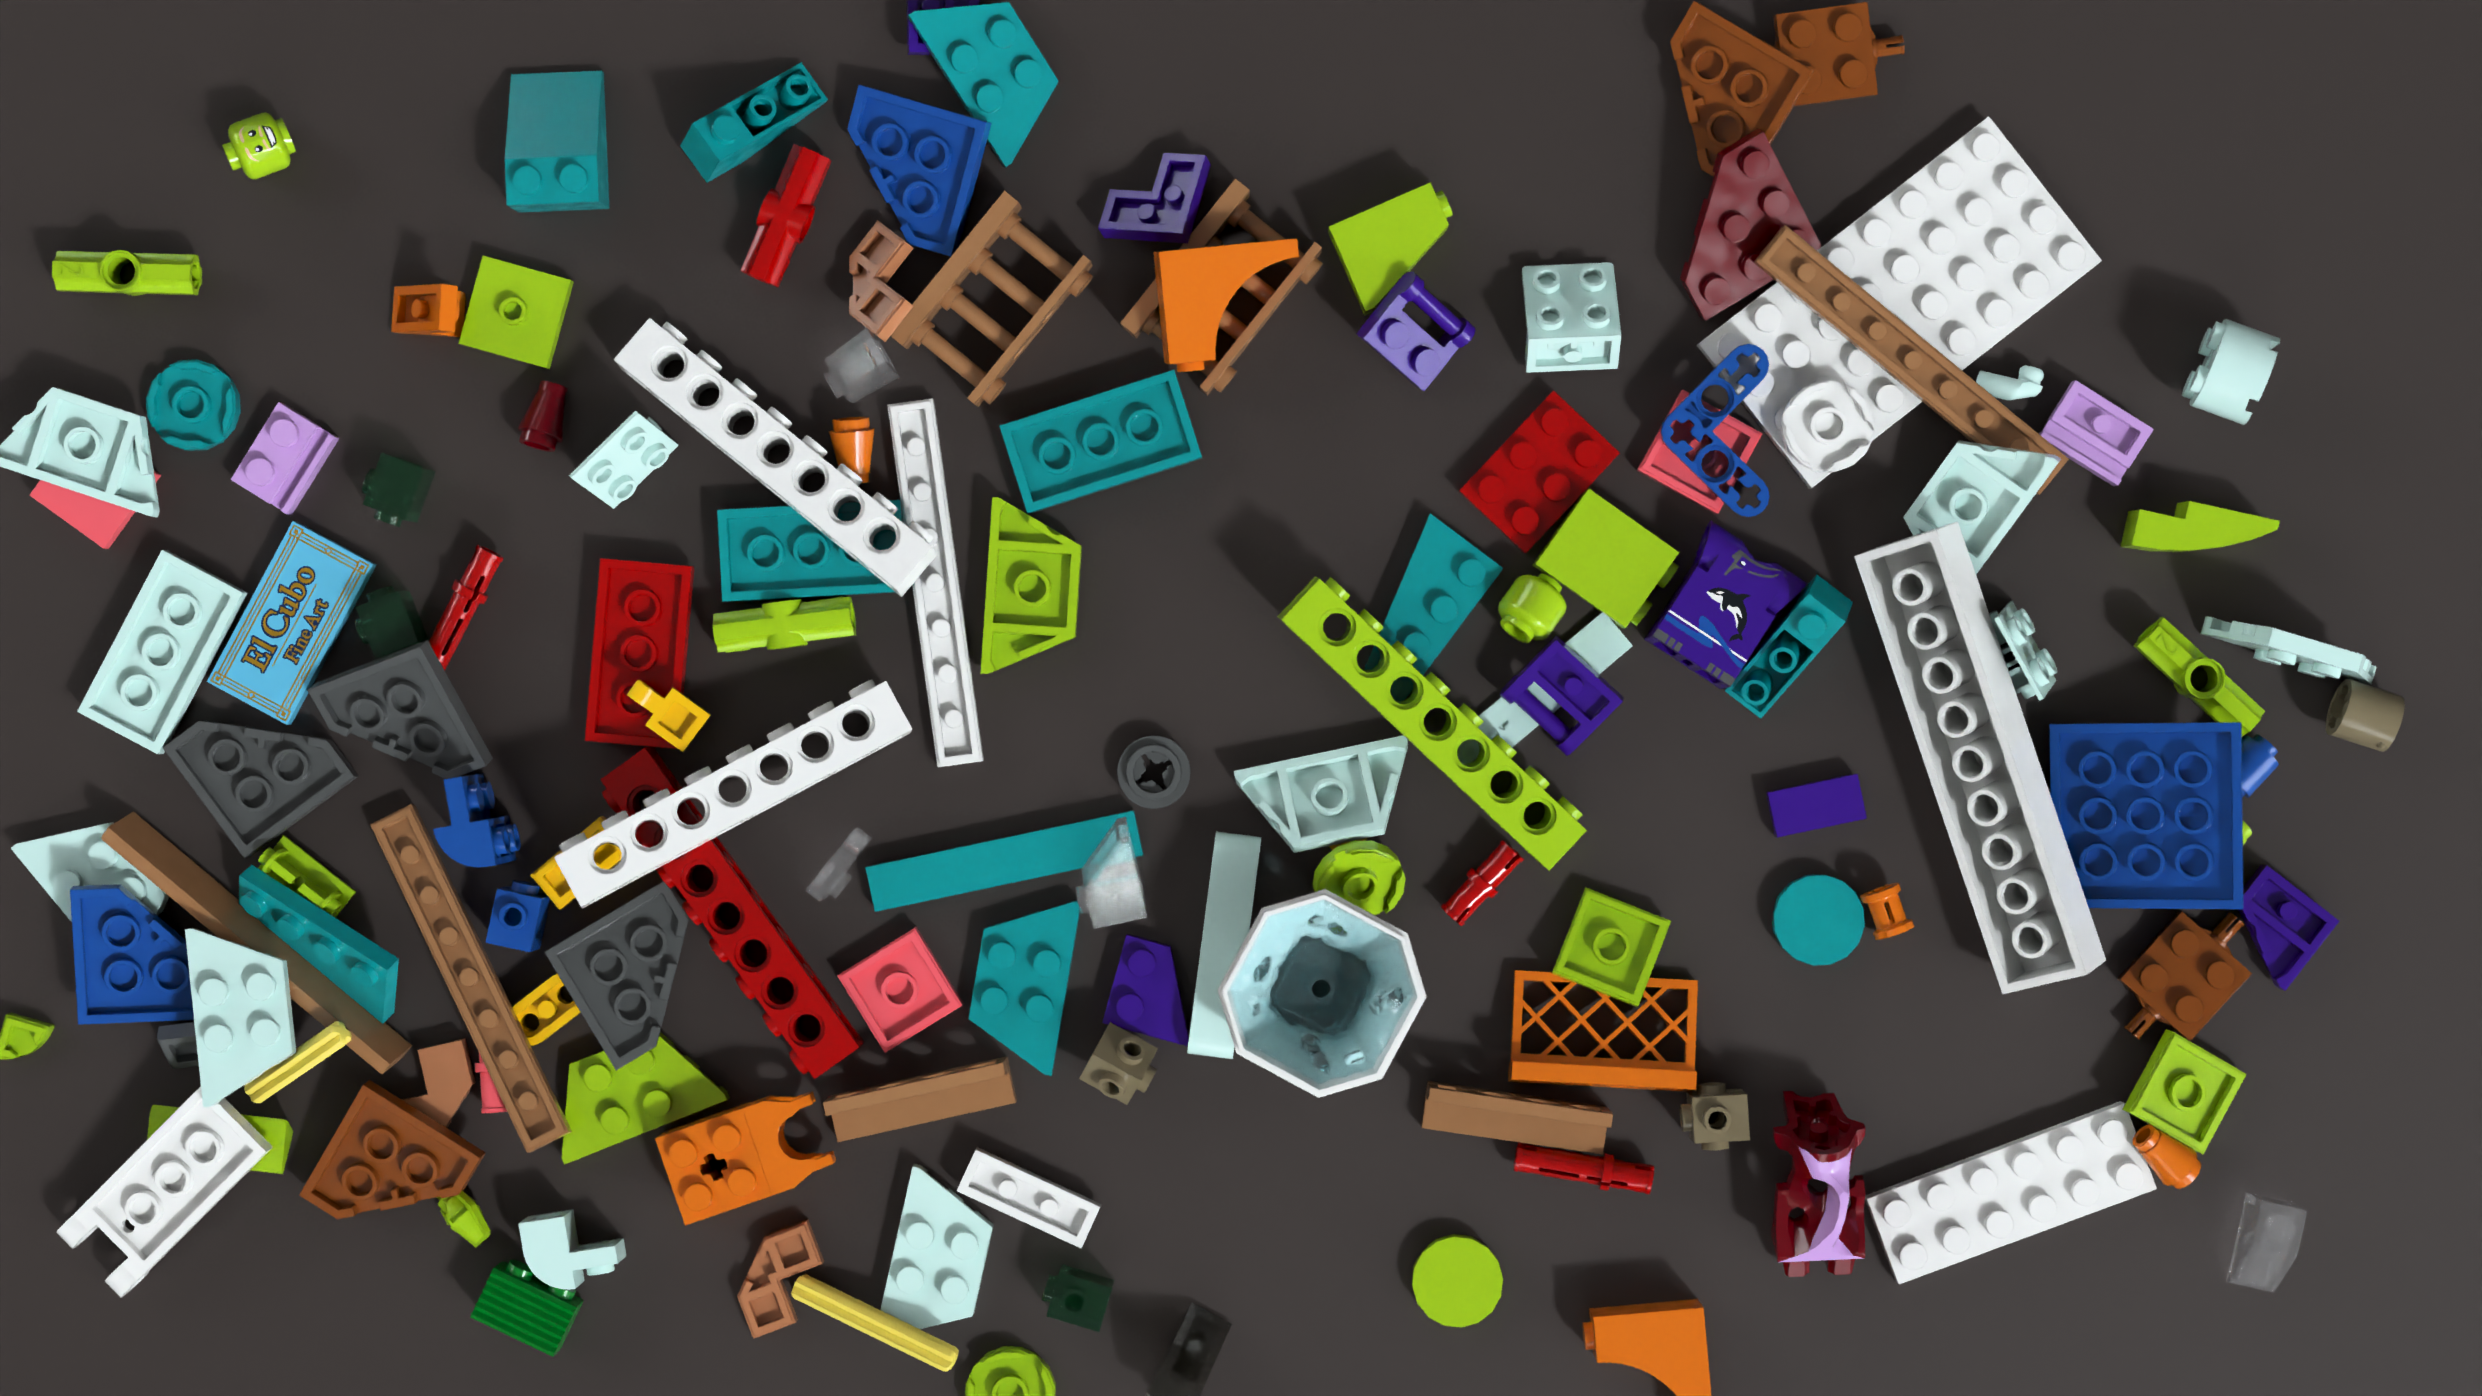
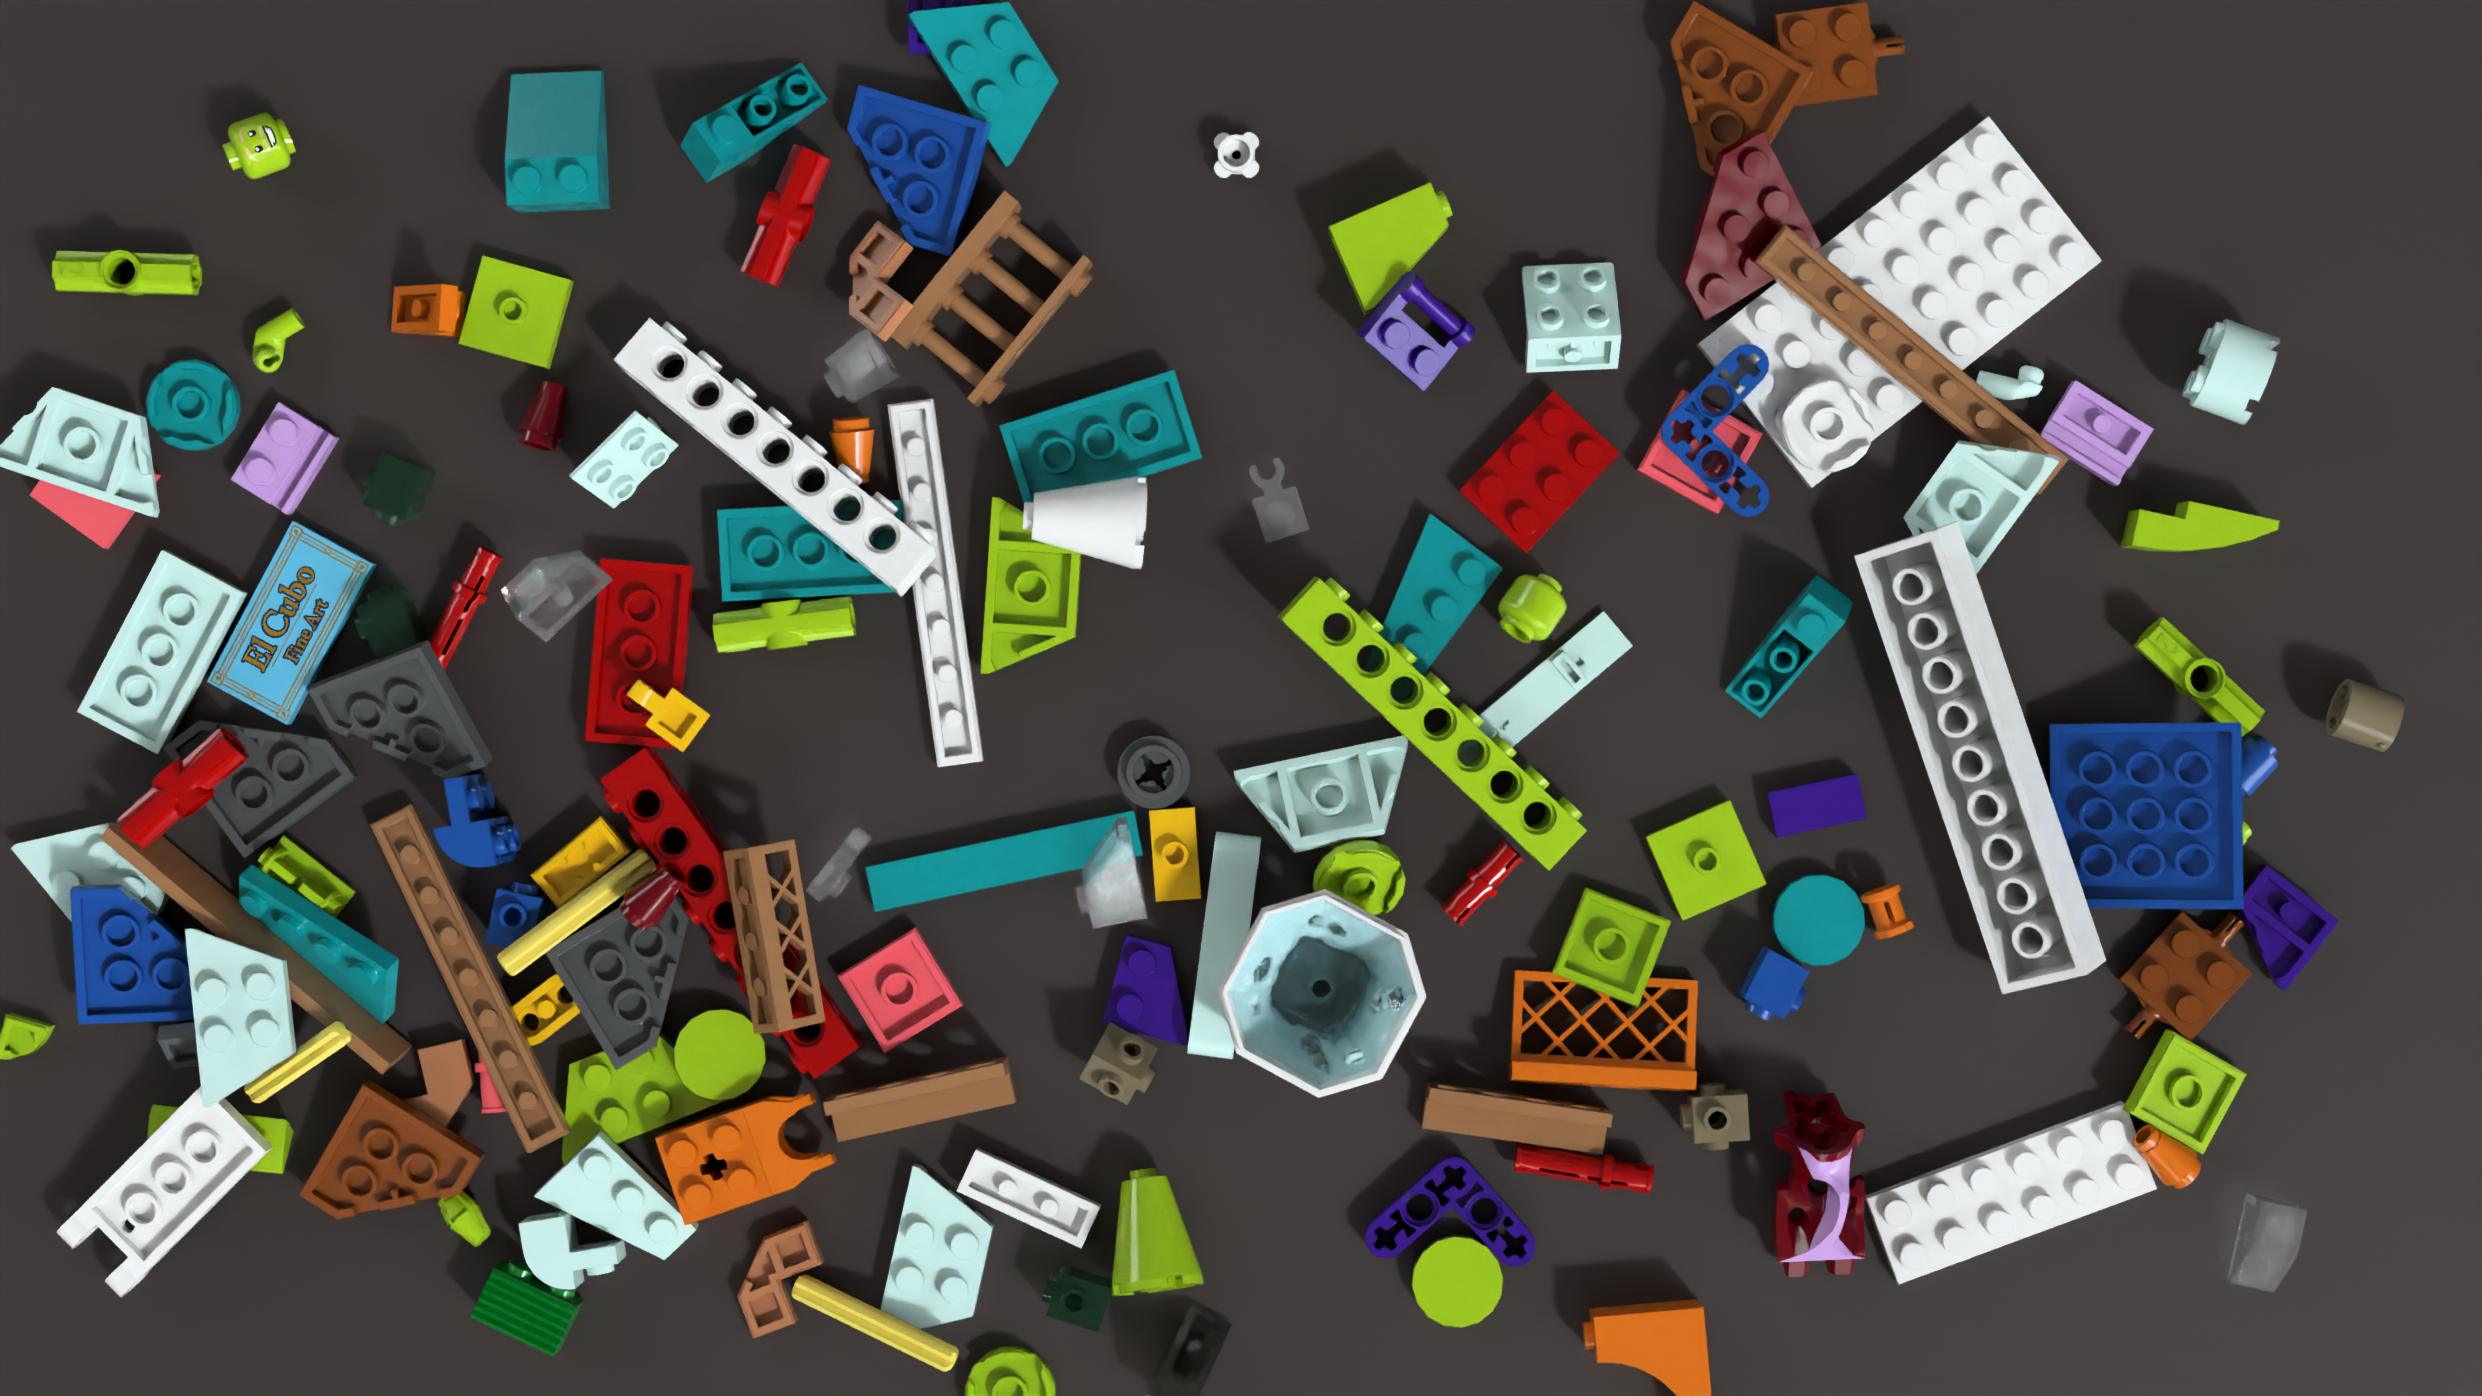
white brick [554,679,912,909] -> none
teal wing [968,900,1082,1076] -> none
dark purple plate [1098,153,1211,243] -> none
medium nougat fence [1120,178,1323,396] -> none
orange arch [1153,238,1299,372] -> none
dark purple plate [1499,636,1623,756] -> none
lime panel [1532,489,1679,628] -> none
dark purple piece [1644,520,1807,689] -> none
light aqua hinge [1989,601,2057,701] -> none
light aqua wing [2201,616,2377,684] -> none
none -> red piece [117,728,250,849]
none -> lime arm [252,308,305,373]
none -> light yellow axle [497,849,656,976]
none -> clear slope [501,550,613,643]
none -> light aqua wing [534,1130,699,1260]
none -> dark red cone [620,863,687,930]
none -> lime tile [674,1009,766,1101]
none -> medium nougat fence [723,839,826,1034]
none -> white cone [1022,476,1147,569]
none -> lime cone [1111,1168,1204,1296]
none -> yellow plate [1149,807,1202,902]
none -> white plate [1214,132,1259,178]
none -> clear plate [1250,457,1310,544]
none -> dark purple beam [1365,1154,1536,1267]
none -> lime plate [1644,800,1766,921]
none -> blue brick [1737,946,1810,1021]

